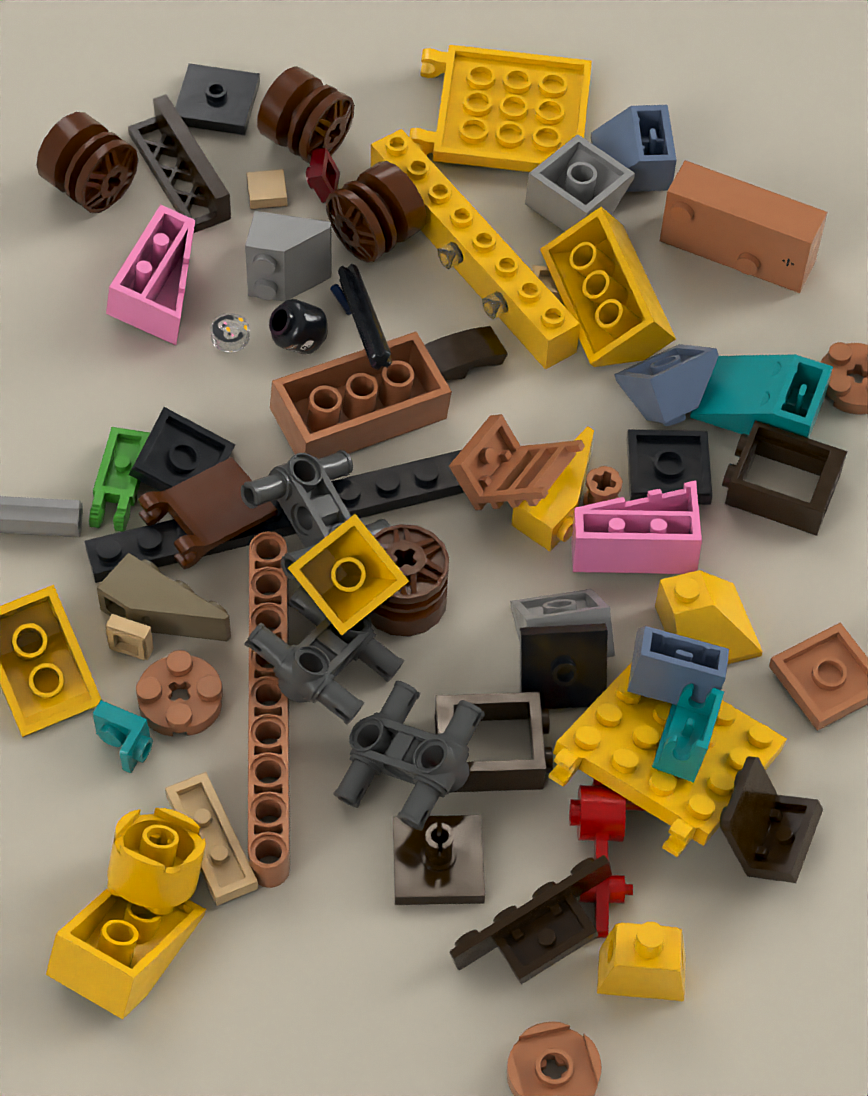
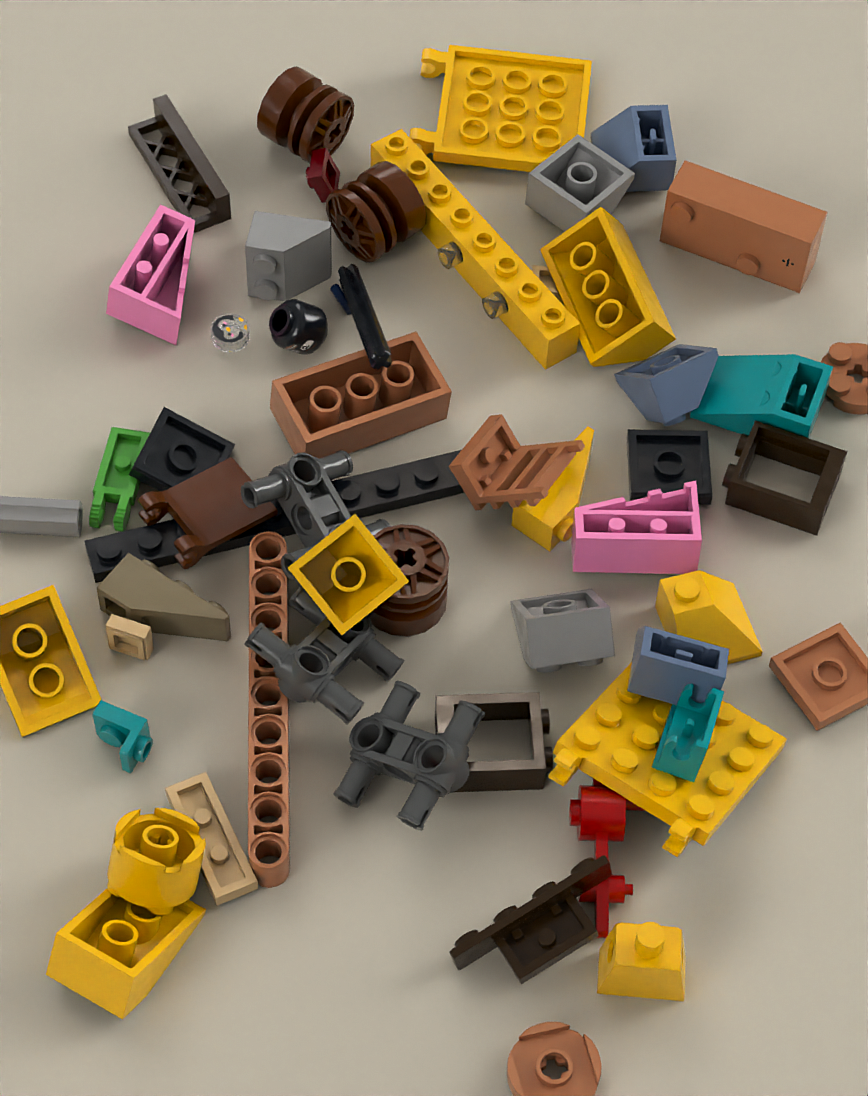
reddish brown wheel [36,112,138,213] -> none
nougat plate [136,650,223,736] -> none
black plate [175,63,260,135] -> none
tan tile [246,169,288,209] -> none
dark brown tile [393,815,485,905] -> none
dark brown slope [425,326,508,381] -> none
black plate [520,623,608,709] -> none
nougat bush [583,466,623,506] -> none
dark brown bracket [720,756,823,883] -> none

